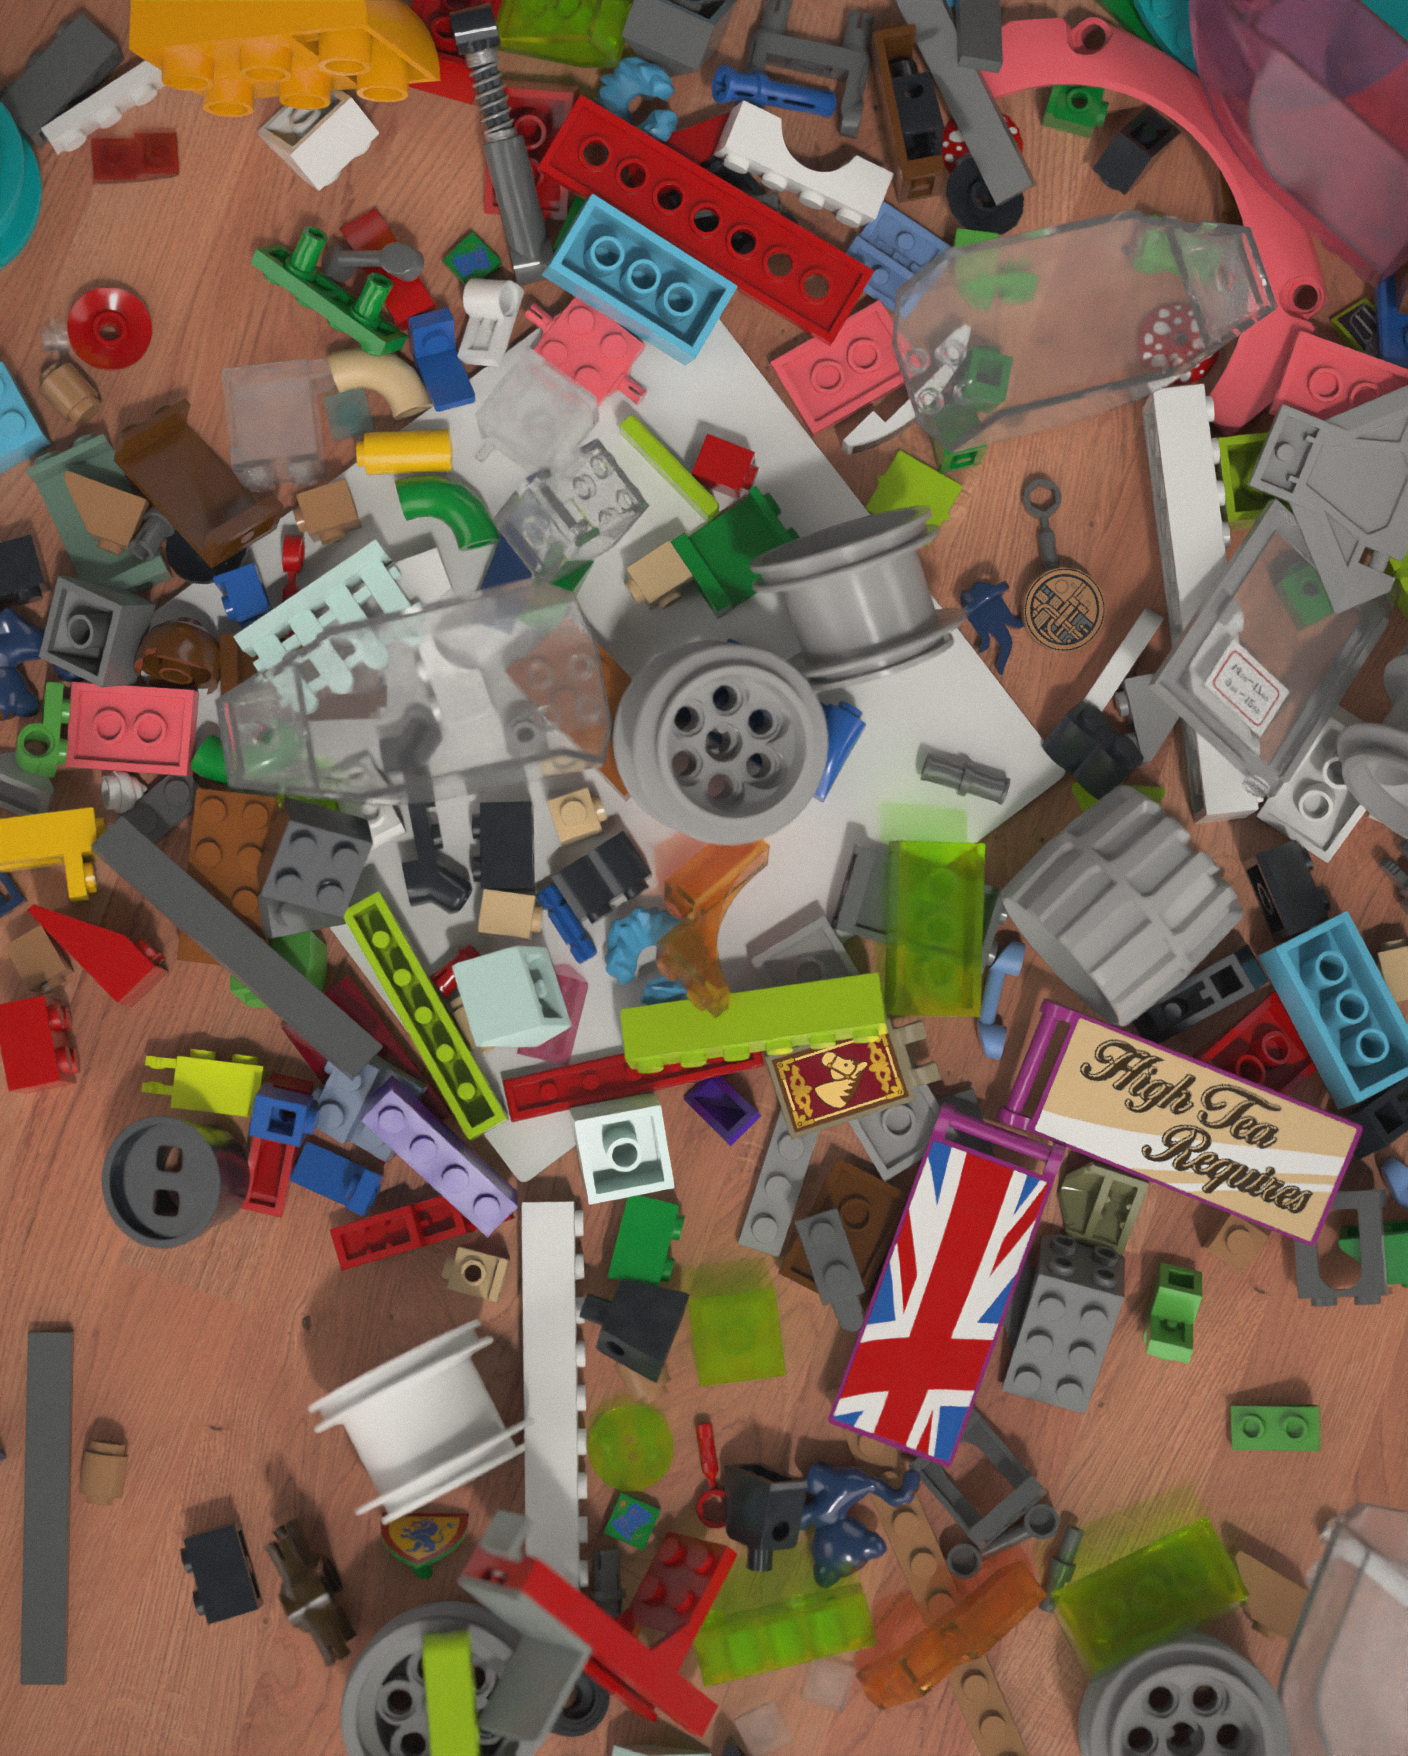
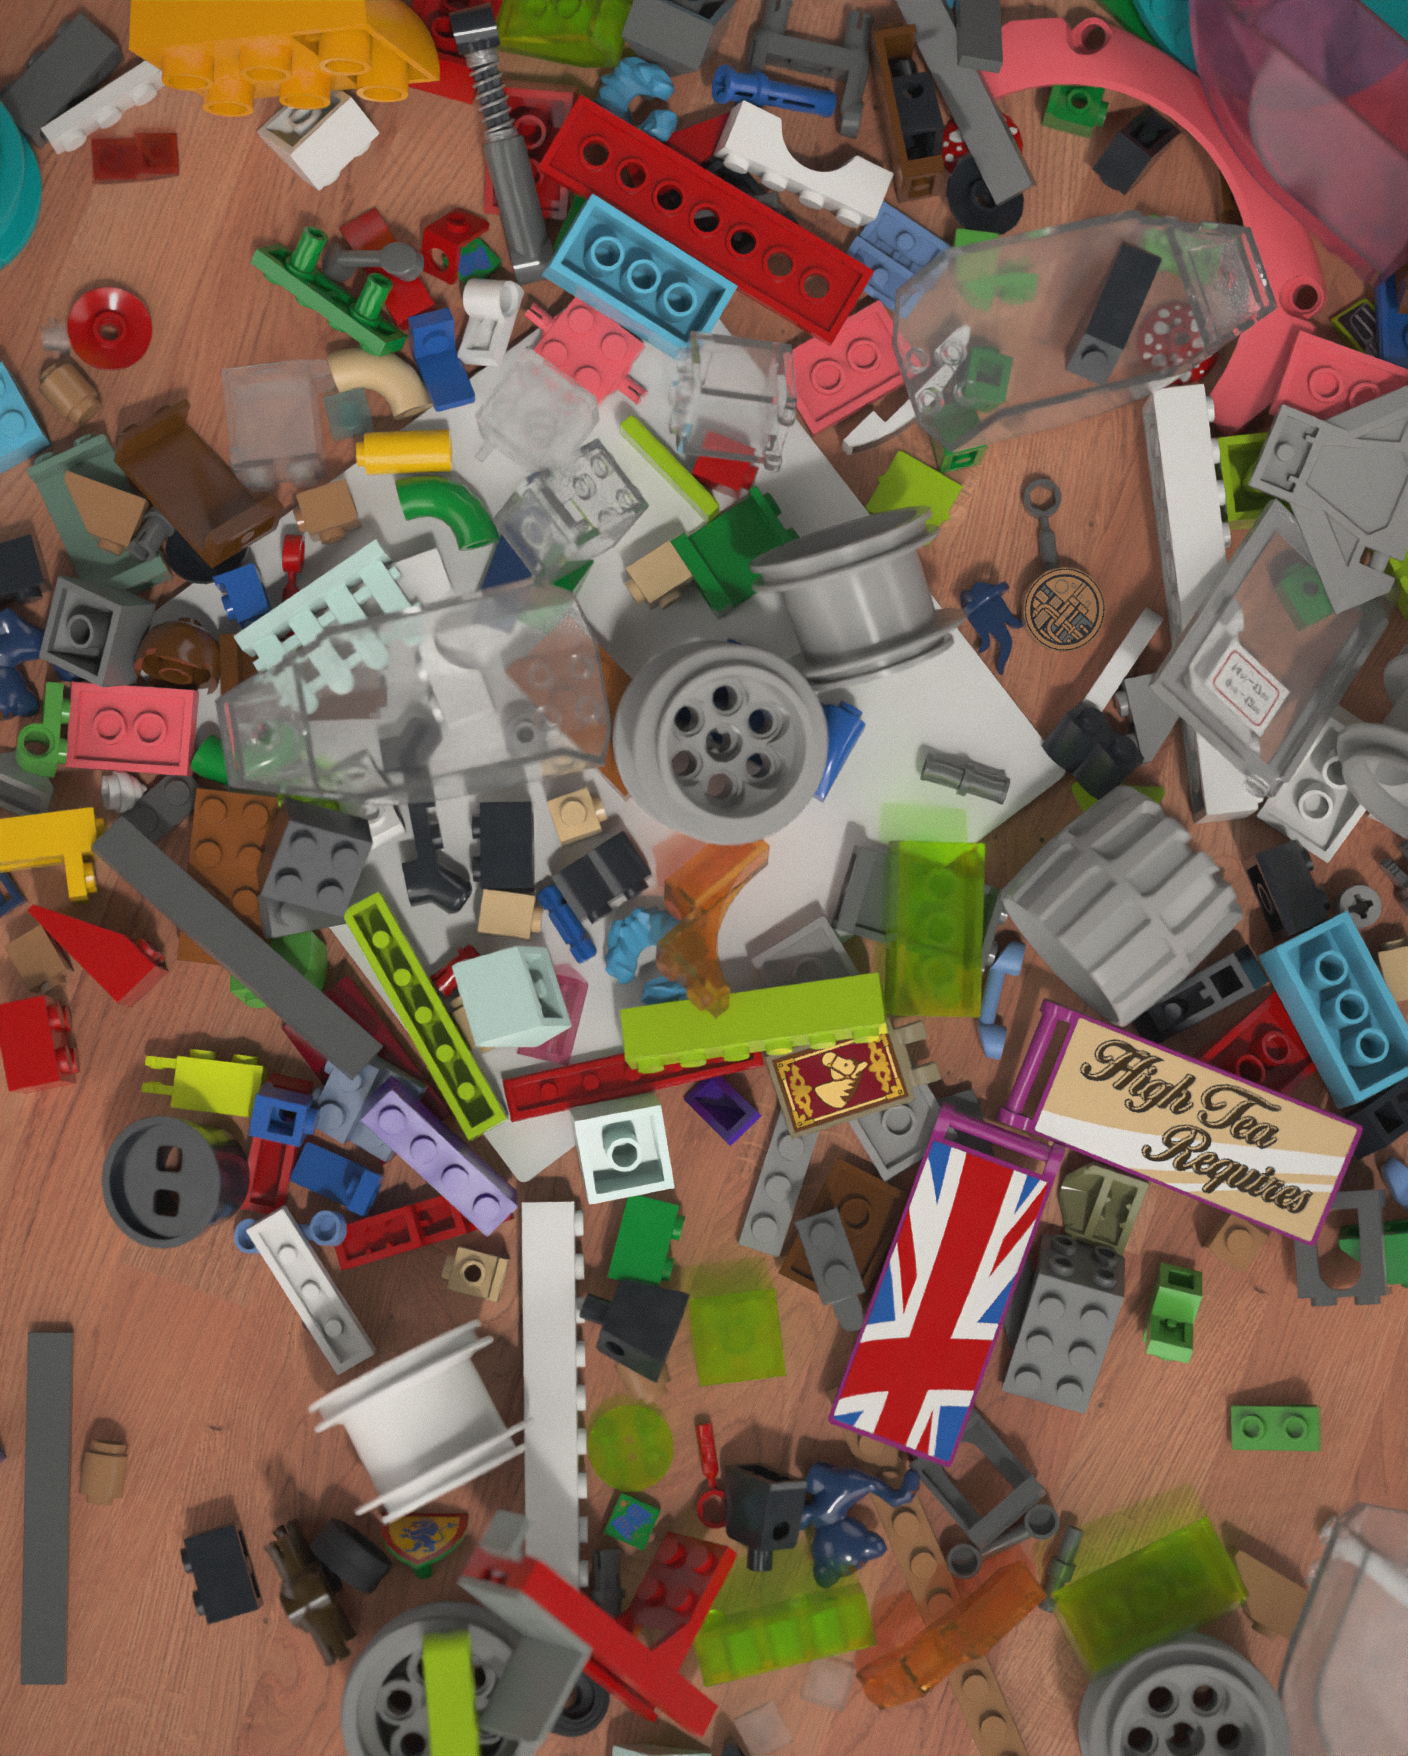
none -> medium blue bar [234,1211,347,1254]
none -> white plate [246,1205,376,1375]
none -> black tyre [310,1518,393,1594]
none -> red bracket [421,208,490,285]
none -> clear container [668,331,797,473]
none -> black slope [1064,240,1162,386]
none -> light grey wheel [1333,885,1382,930]

